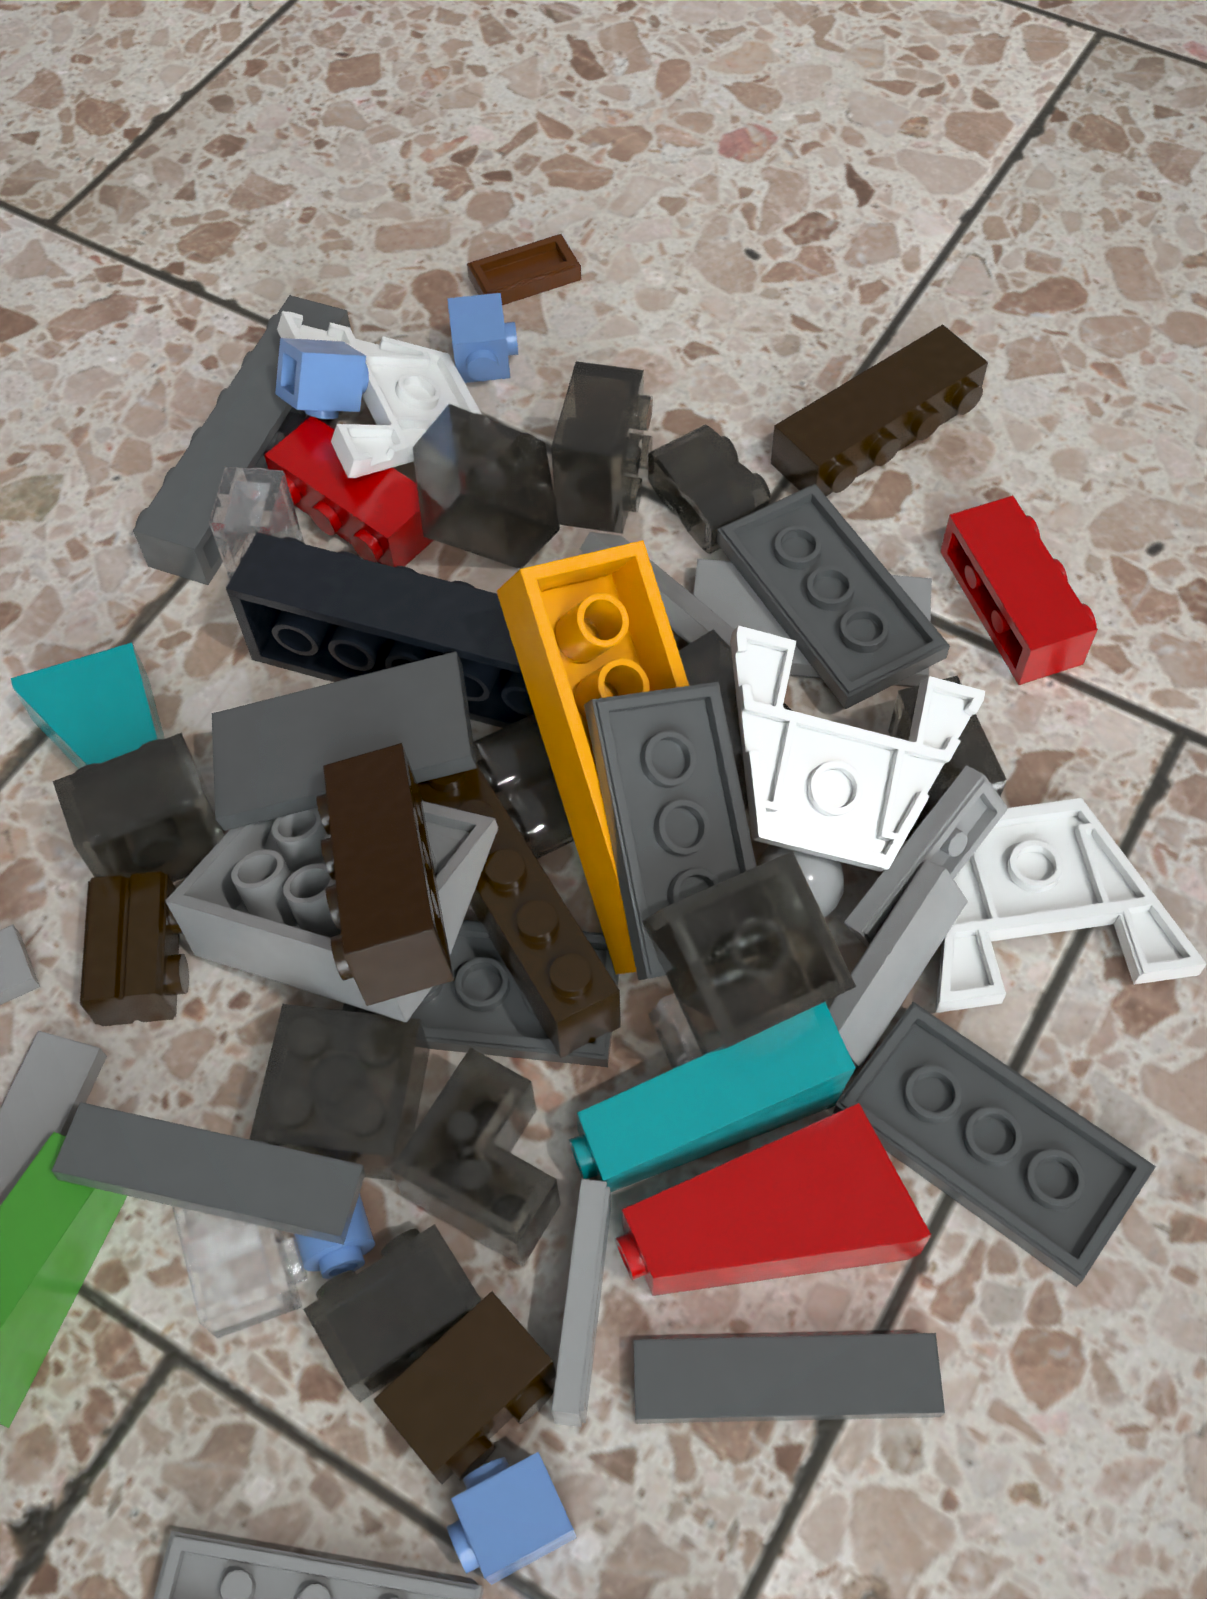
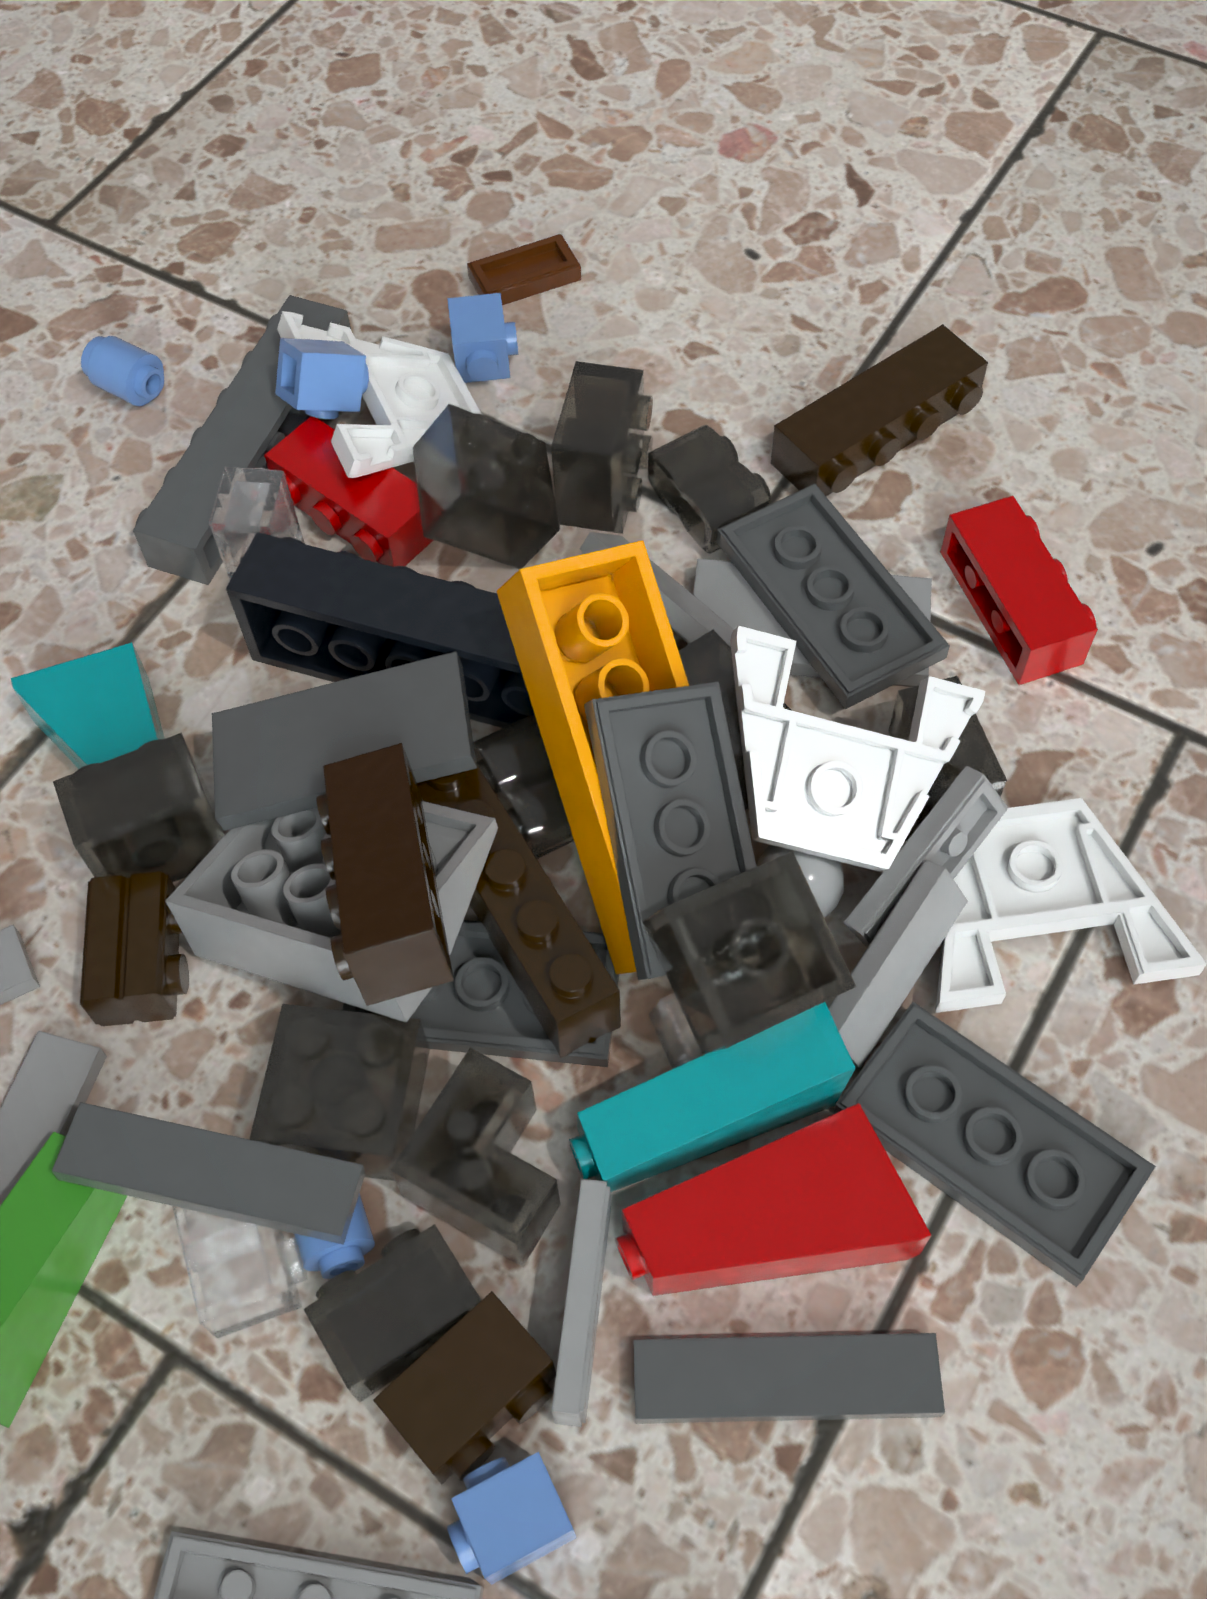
none -> medium blue brick [81,336,164,406]

